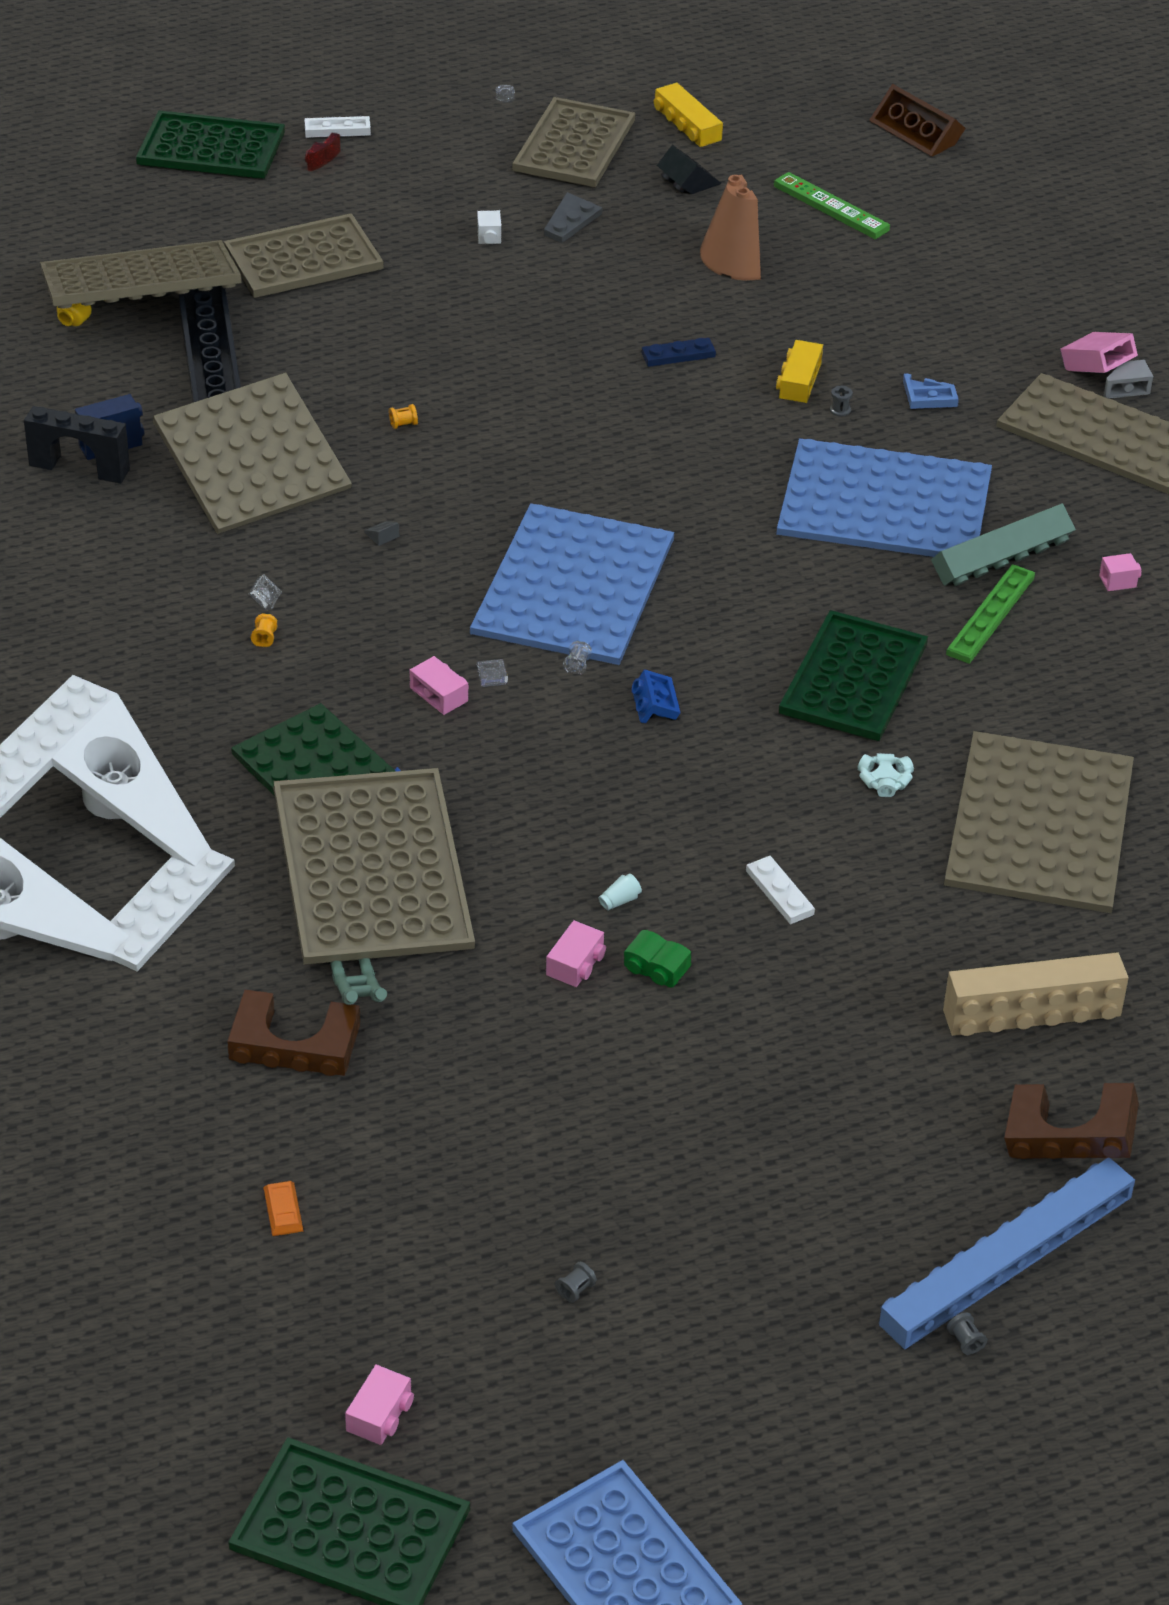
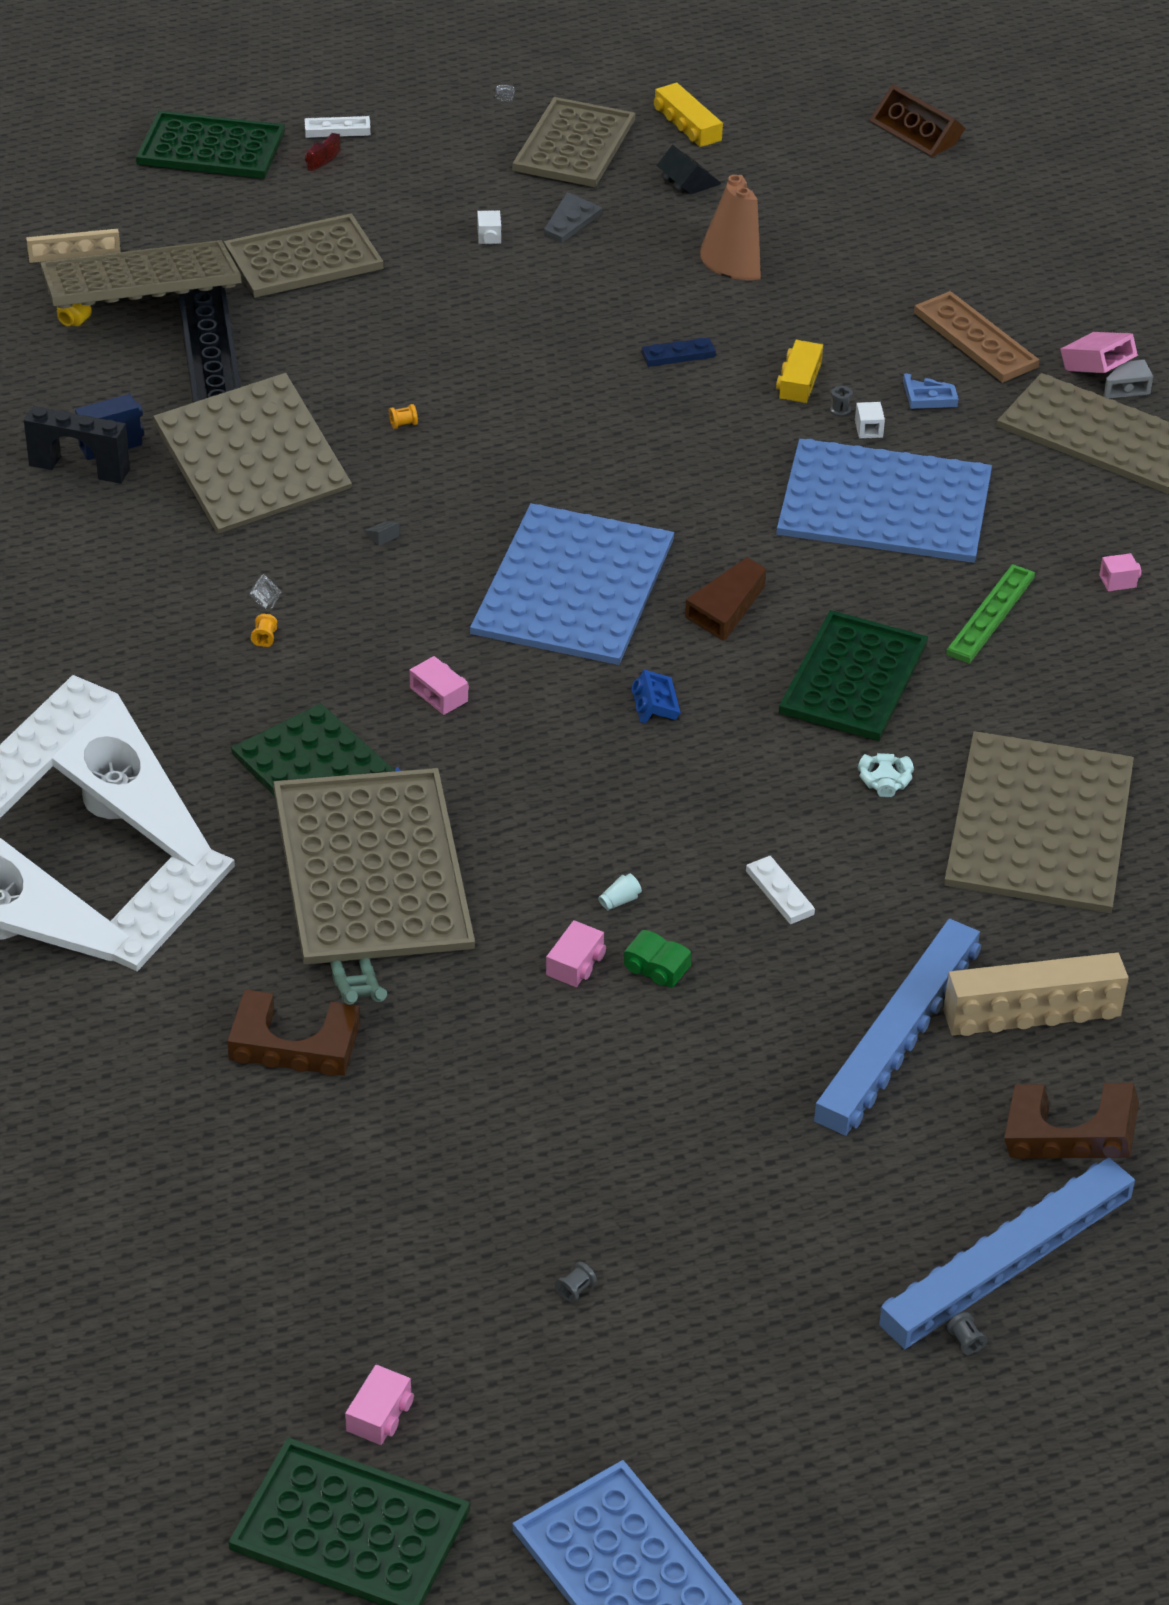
orange tile [264,1181,303,1236] -> none
clear plate [477,659,508,687] -> none
clear bush [563,641,592,675] -> none
bright green tile [774,172,890,239] -> none
sand green brick [931,503,1076,586] -> none
none -> tan fence [26,229,120,263]
none -> reddish brown slope [685,557,766,641]
none -> medium blue brick [814,918,981,1136]
none -> white brick [855,402,885,438]
none -> medium nougat plate [914,291,1040,383]

